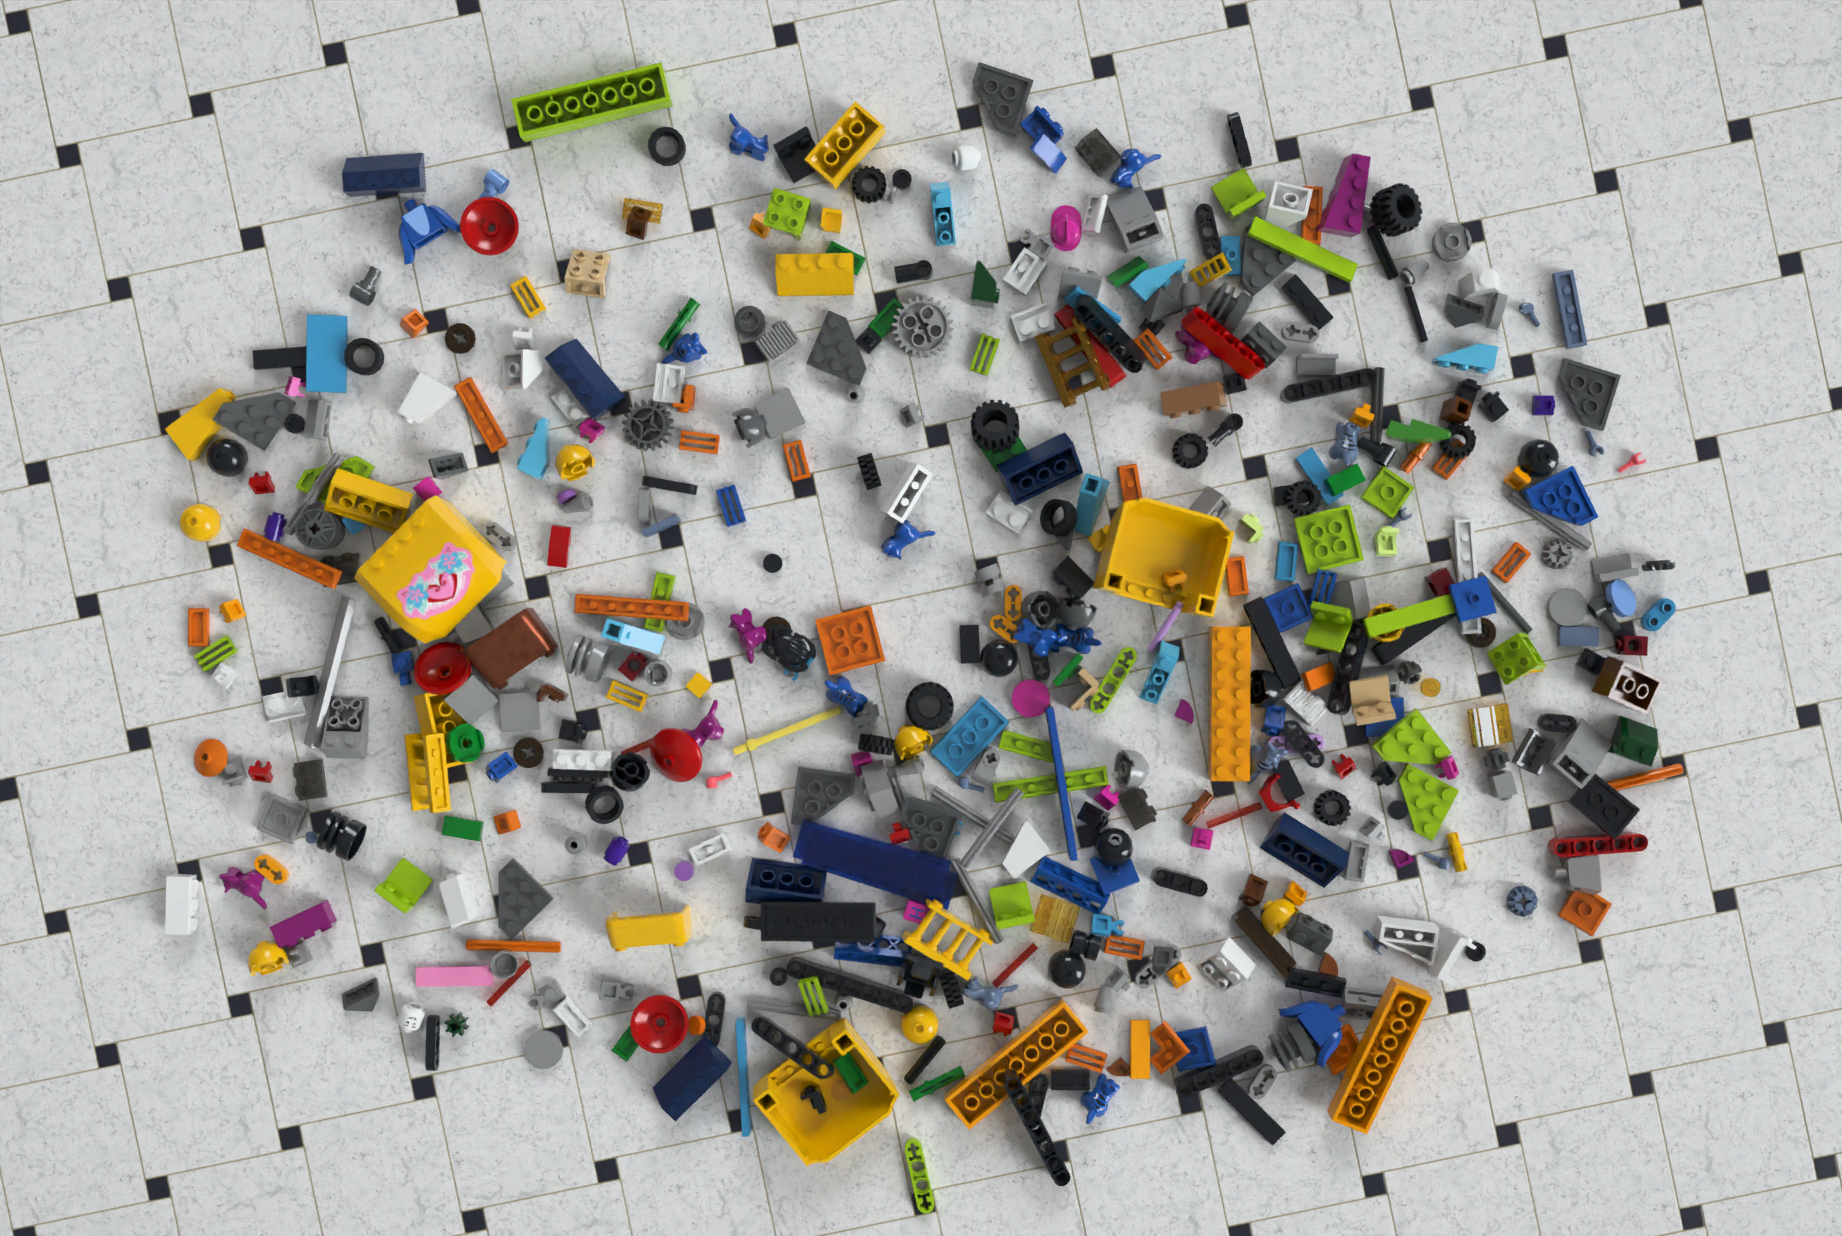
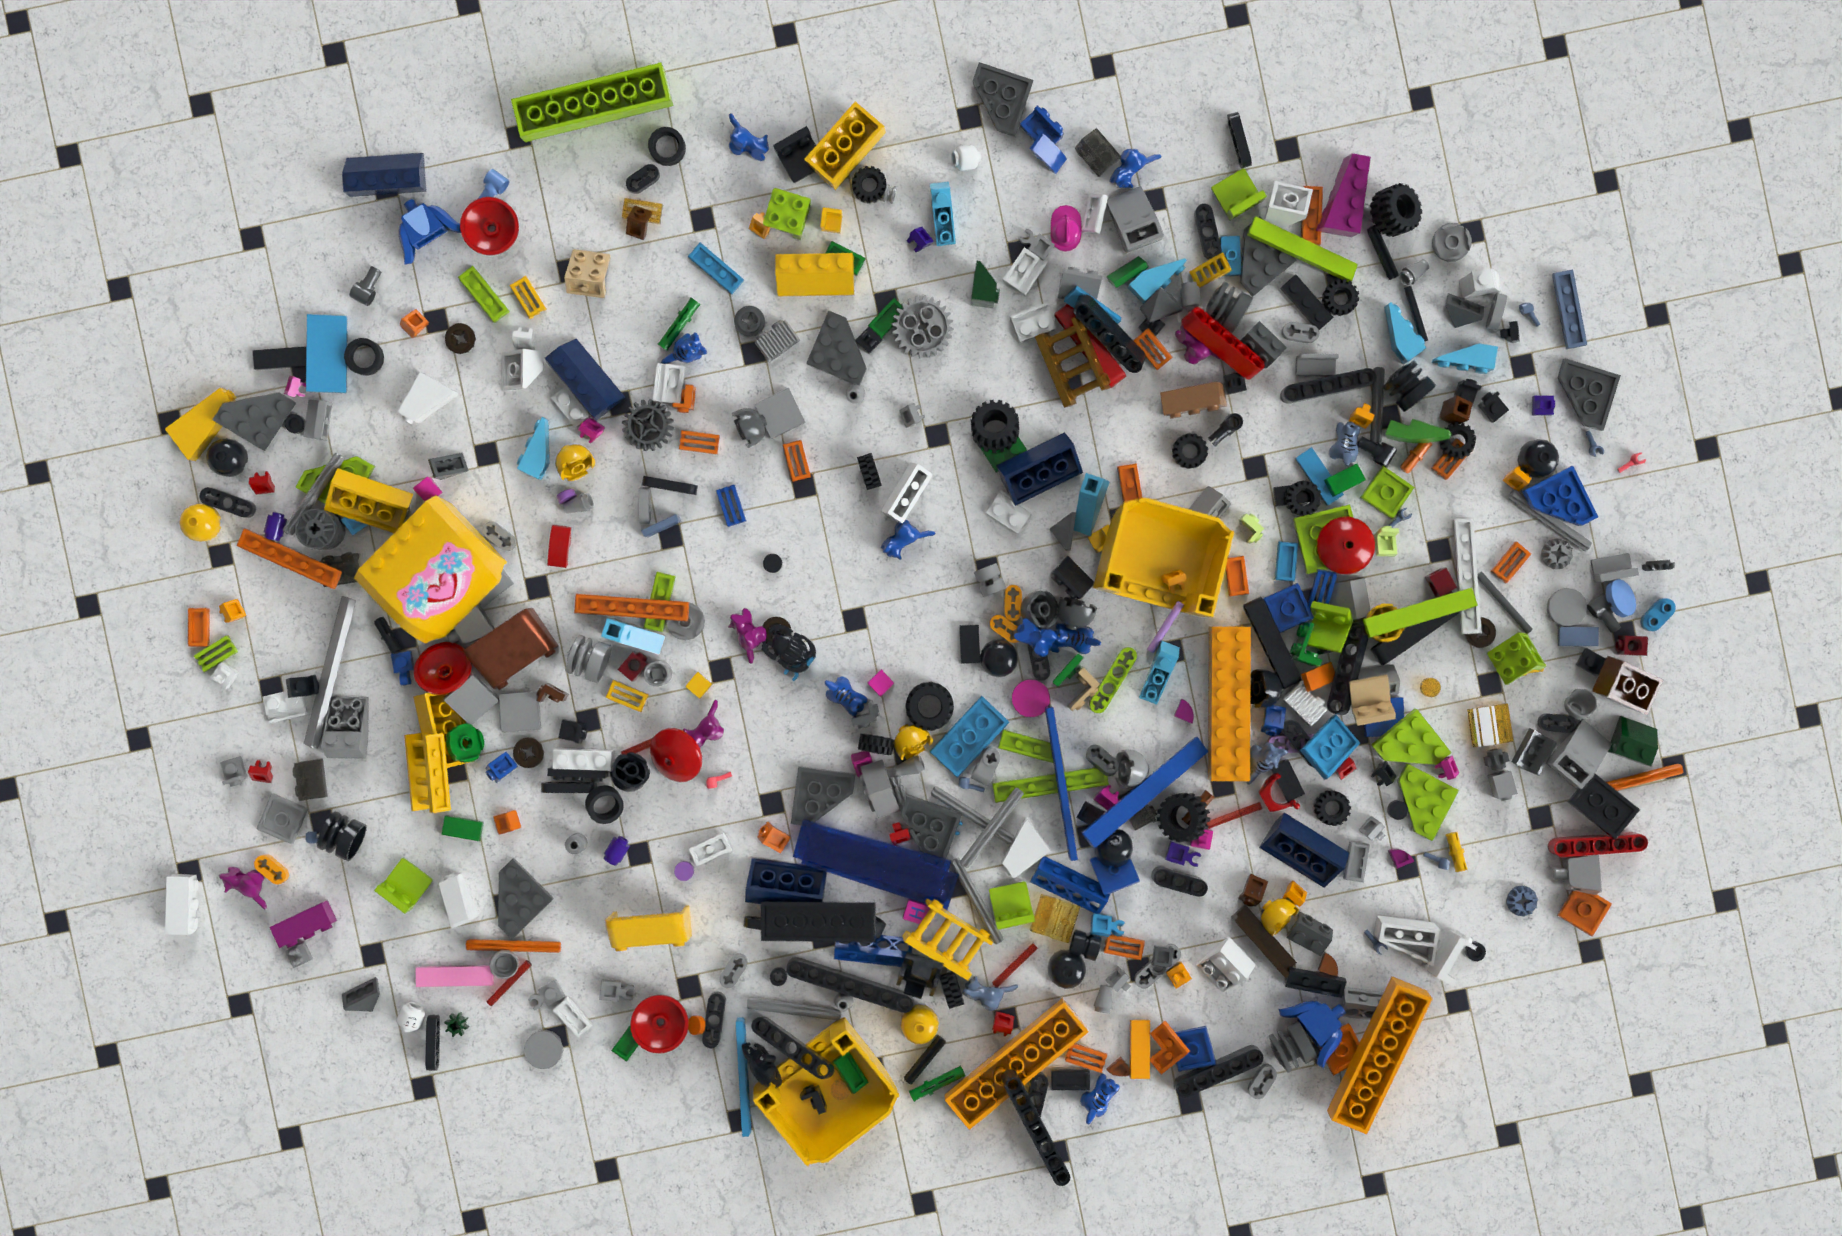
orange dish [194,739,228,777] -> none
yellow cylinder [248,941,289,976] -> none
orange tile [454,377,509,453] -> none
dark blue slope [652,1035,732,1122] -> none
light yellow bar [732,706,842,755] -> none
lime tile [798,976,829,1017] -> none
orange plate [815,605,885,675] -> none
black tile [892,169,912,190] -> none
black piece [894,260,933,284] -> none
lime beam [905,1138,934,1213] -> none
lime tile [969,333,1000,376] -> none
black tyre [1040,499,1077,537] -> none
black tile [1217,1078,1286,1146] -> none
dark grey gear [1397,661,1422,684] -> none
blue plate [1448,576,1497,623] -> none
none -> black beam [199,487,256,518]
none -> lime tile [458,265,510,323]
none -> black beam [626,164,660,194]
none -> dark azure tile [688,242,744,294]
none -> light grey beam [720,953,748,988]
none -> black shield [742,1042,782,1088]
none -> dark pink slope [867,669,894,697]
none -> dark purple tile [906,226,934,252]
none -> blue tile [1081,737,1209,848]
none -> dark grey beam [1086,745,1119,776]
none -> black tyre [1157,793,1210,842]
none -> dark purple plate [1165,841,1201,867]
none -> green bracket [1290,622,1323,667]
none -> dark azure tile [1300,714,1360,780]
none -> red dish [1317,517,1375,574]
none -> black tyre [1322,279,1360,316]
none -> black wheel [1382,360,1436,412]
none -> medium azure slope [1384,302,1426,364]
none -> black tile [1500,321,1520,343]
none -> light grey hair [1564,689,1597,719]

